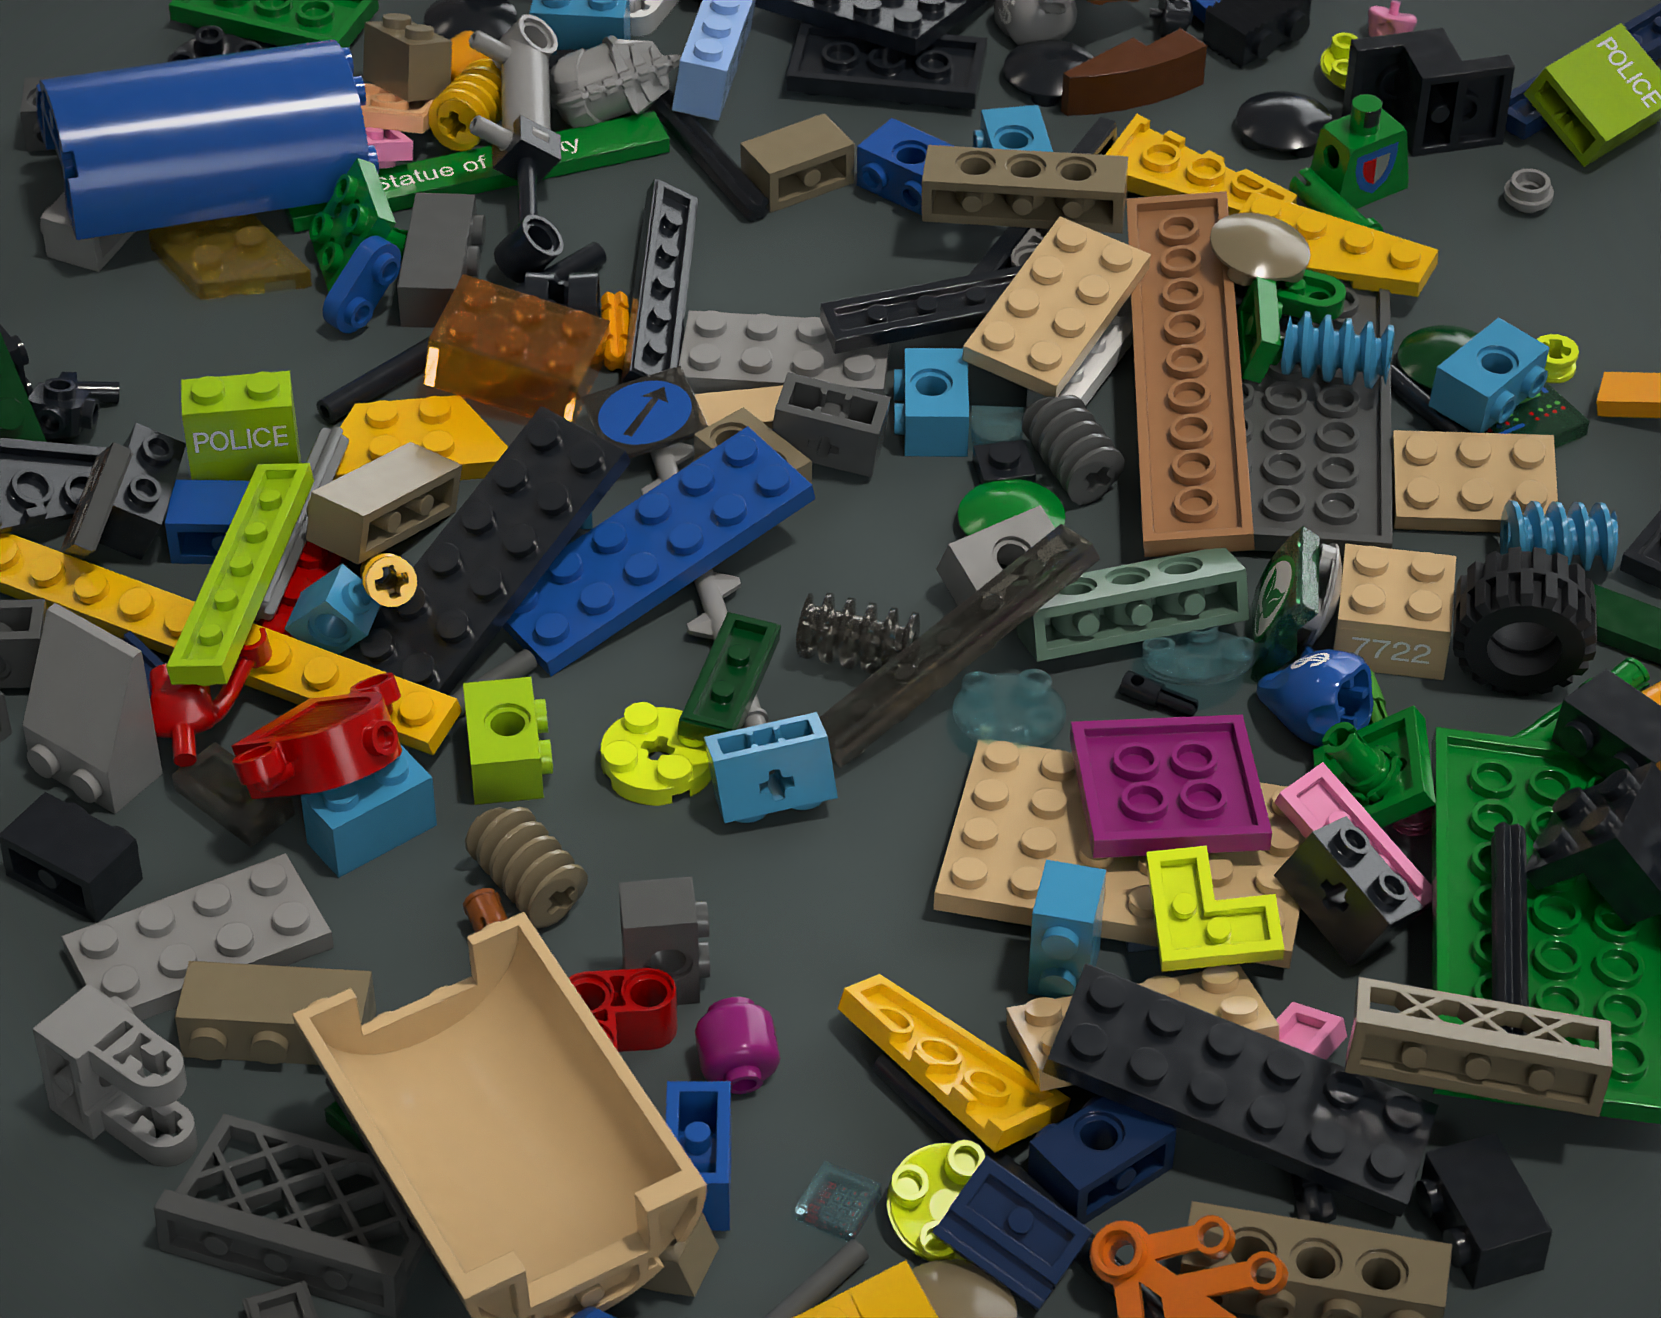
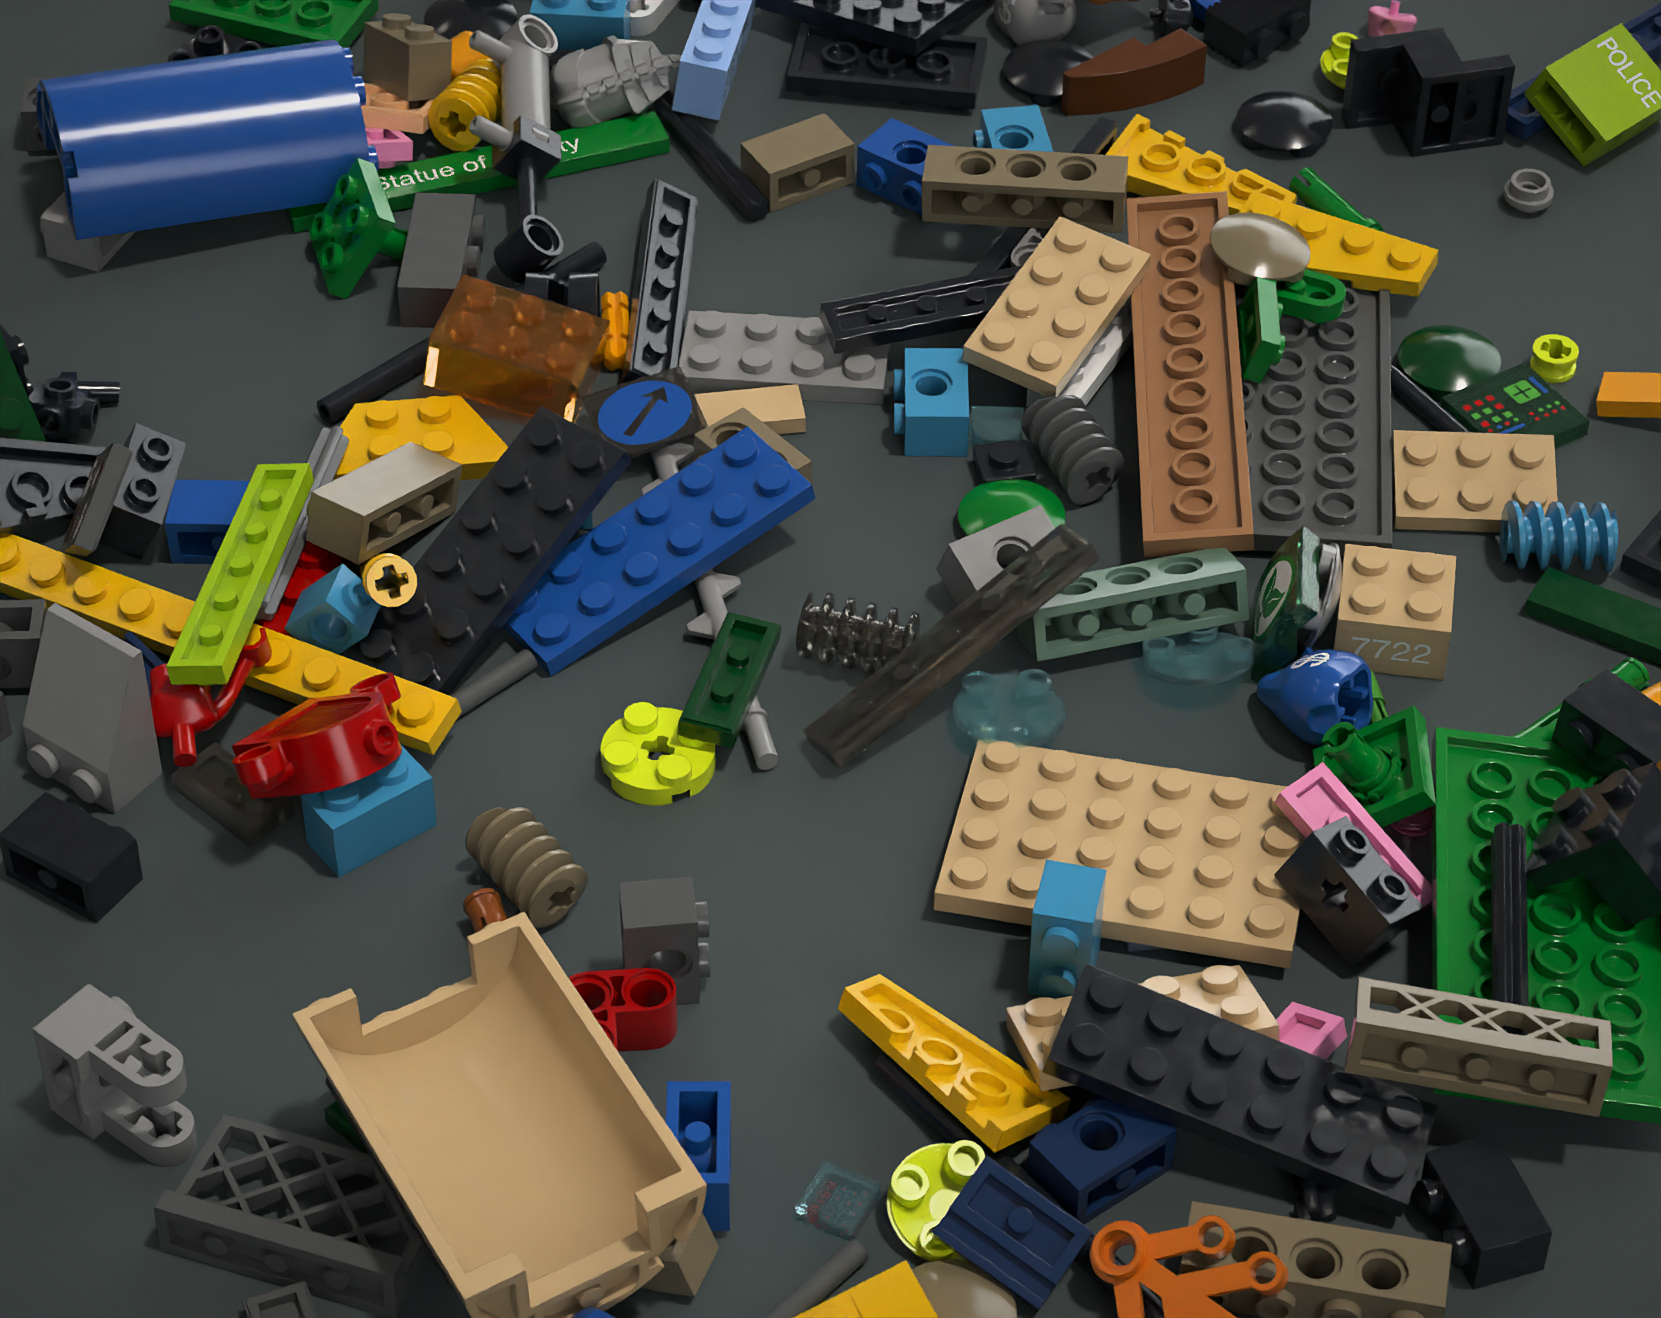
light grey plate [61,853,334,1021] -> none
clear yellow wing [149,214,312,300] -> none
dark tan brick [175,961,376,1065] -> none
lime brick [181,371,301,481] -> none
blue plate [322,235,401,334] -> none
lime brick [463,677,553,805] -> none
magenta head [695,997,780,1094] -> none
dark azure brick [704,712,838,823] -> none
dark grey brick [772,372,891,478] -> none
magenta plate [1069,714,1272,858] -> none
black pin [1119,670,1199,717] -> none
neon yellow plate [1146,846,1284,972] -> none
dark azure piece [1281,311,1395,389] -> none
green torso [1306,94,1409,209] -> none
dark azure brick [1429,317,1550,433] -> none
black tyre [1453,547,1597,696] -> none

